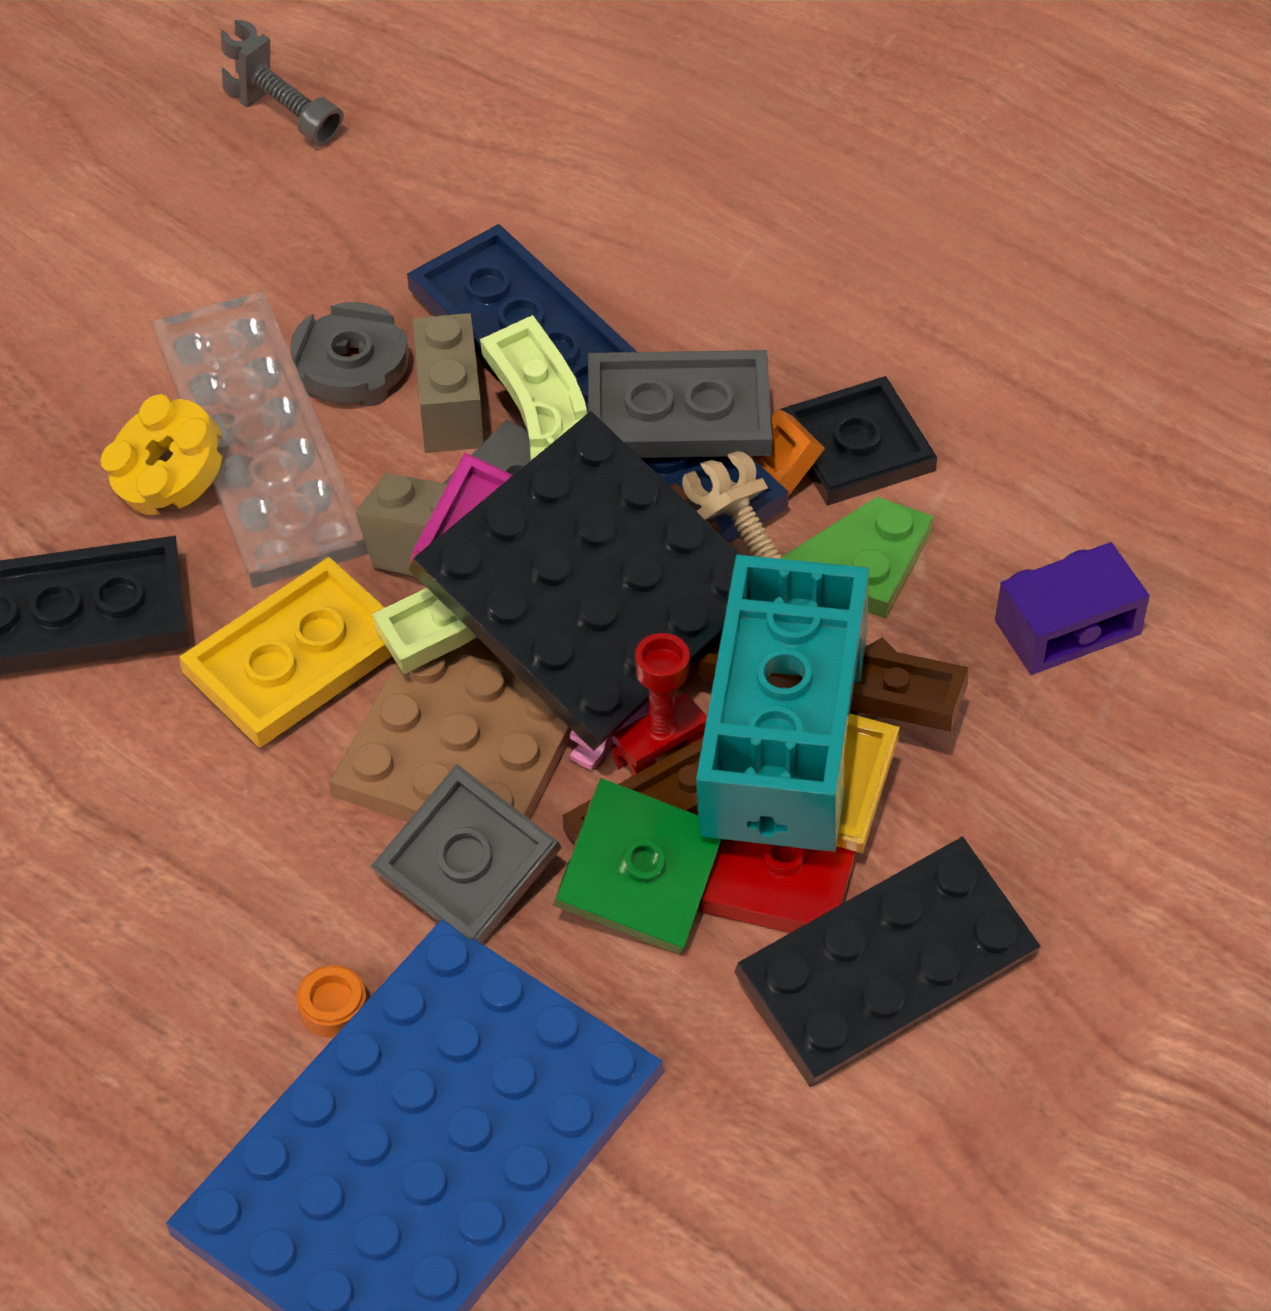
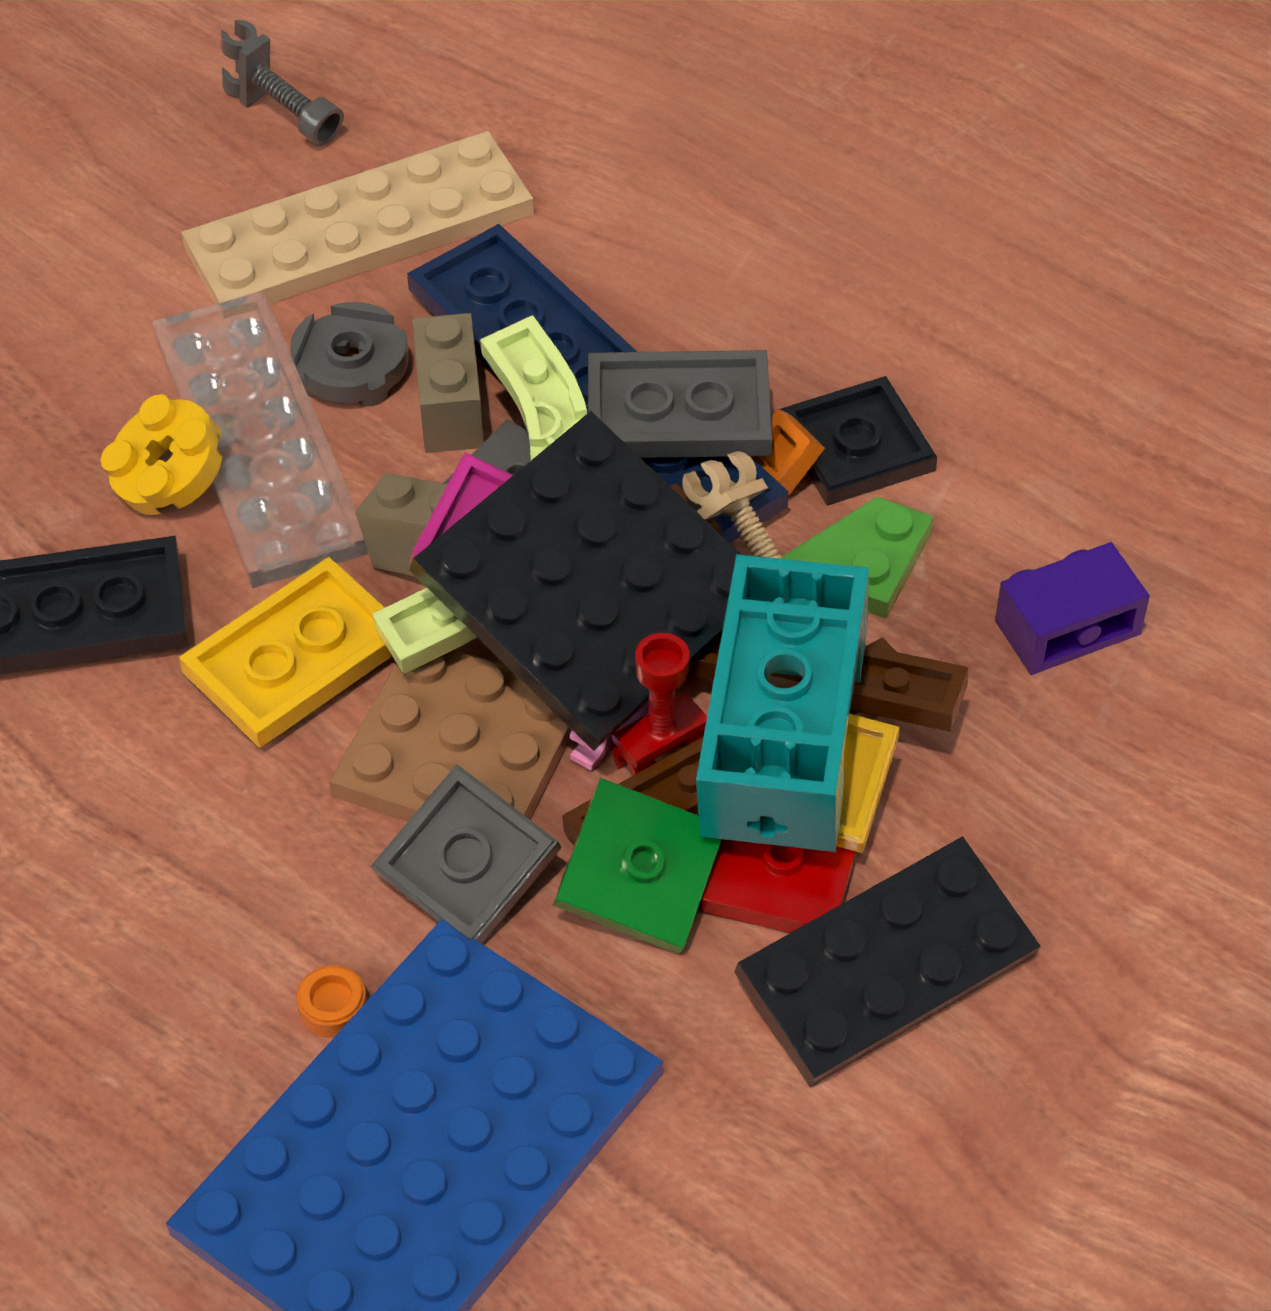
none -> tan plate [181,131,534,320]

